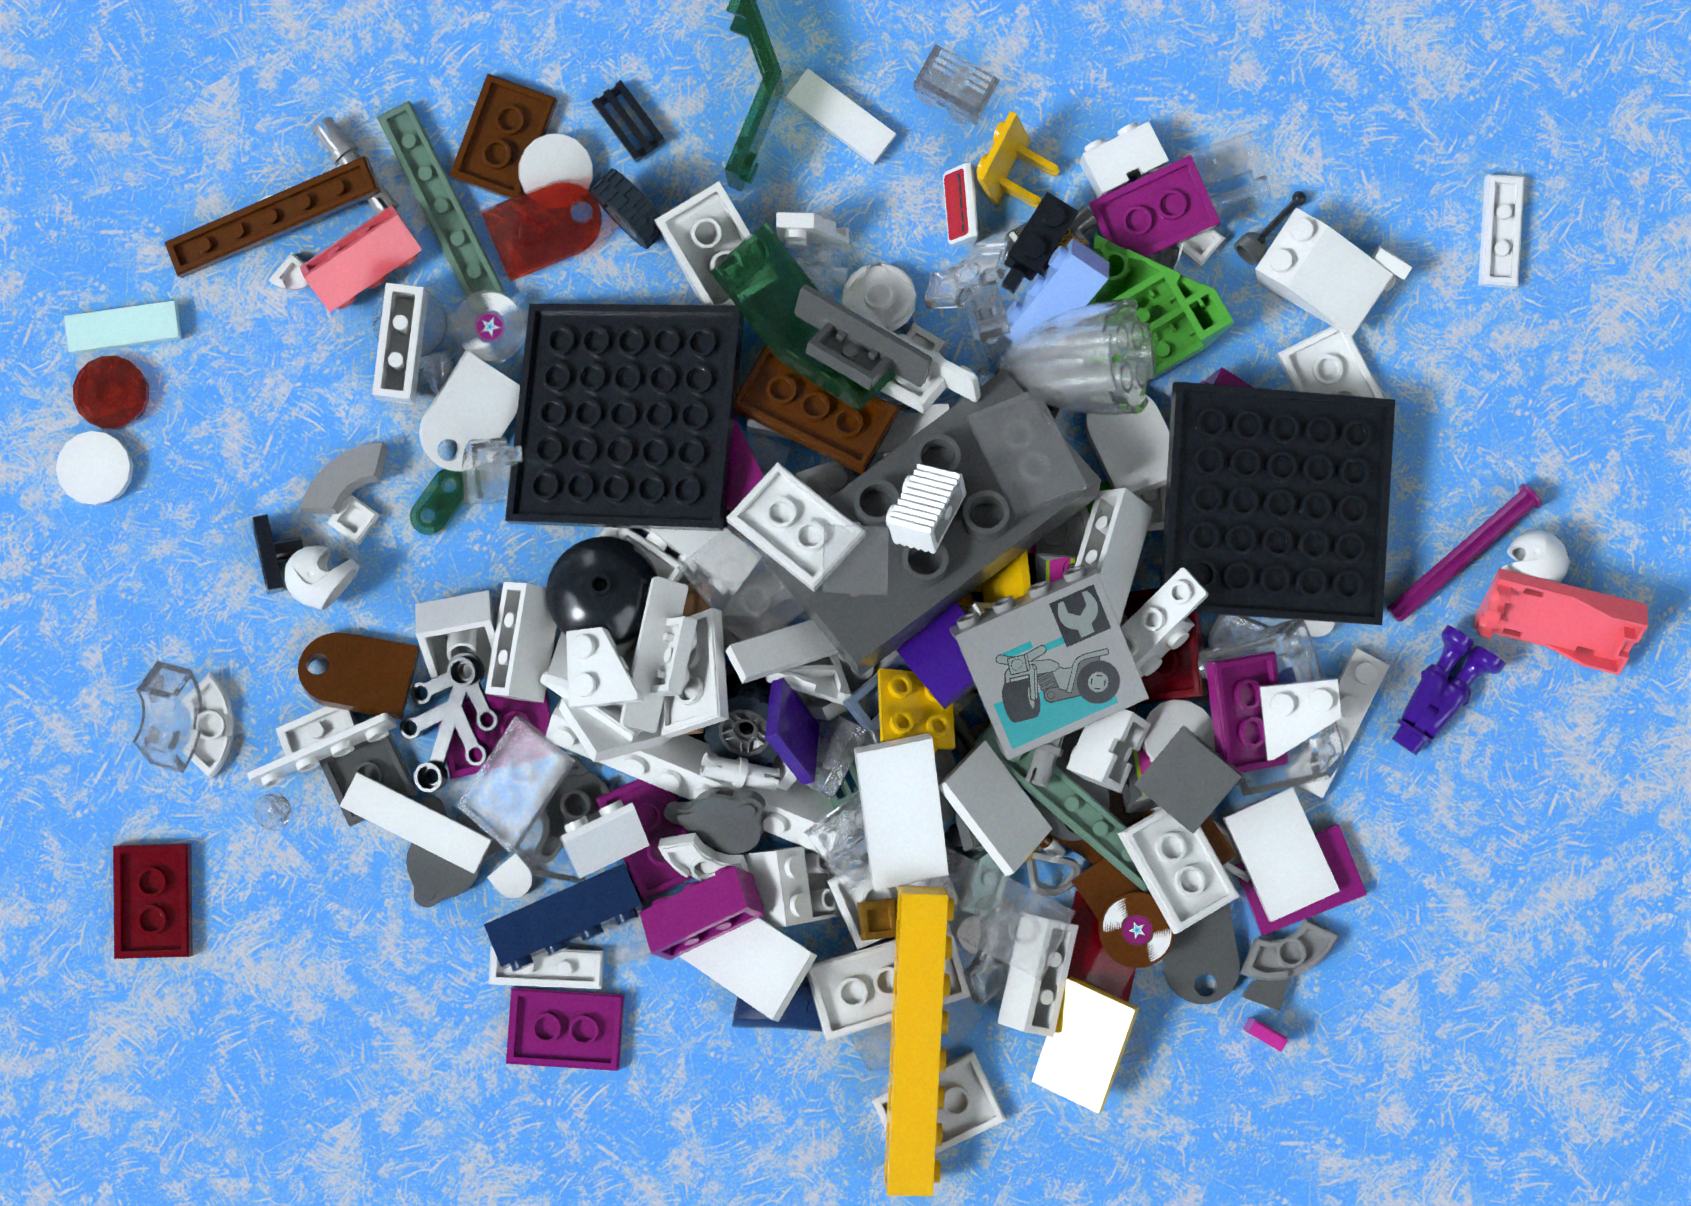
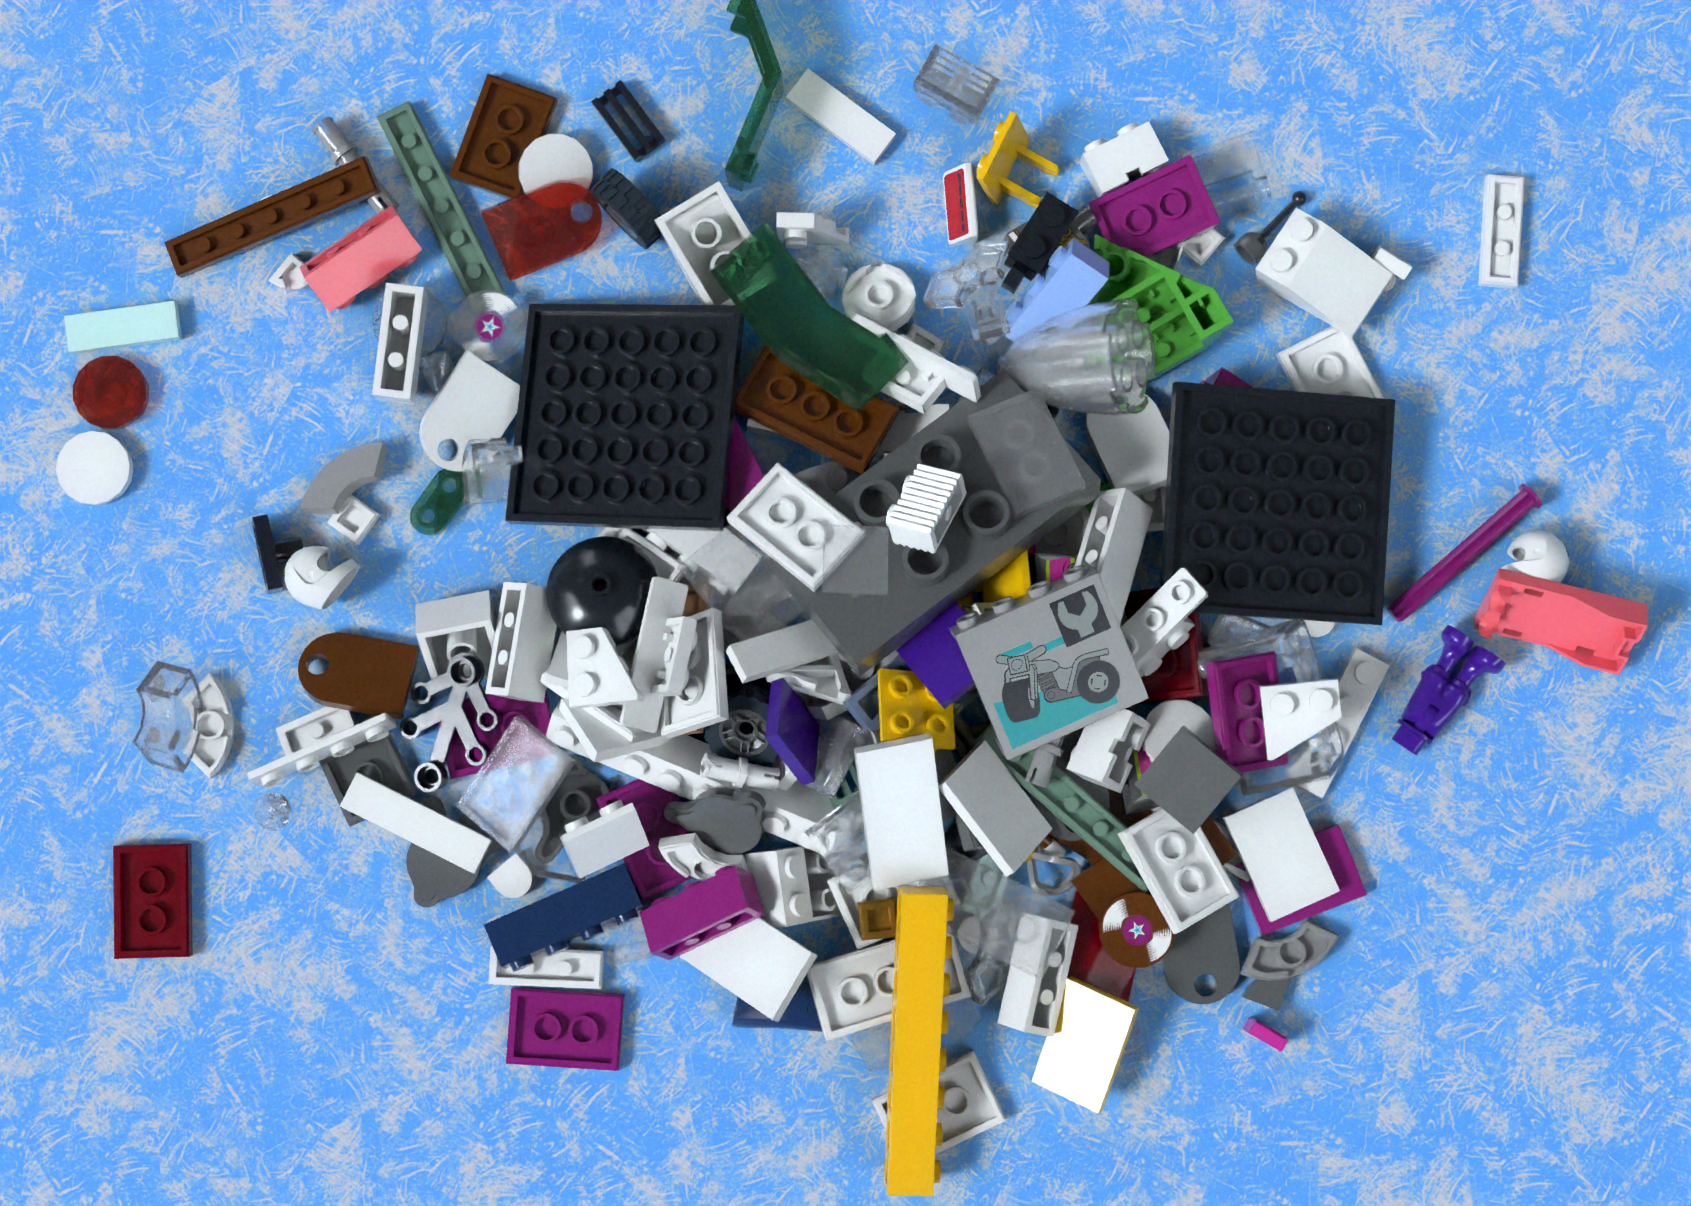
dark grey bracket [794,285,932,390] -> none

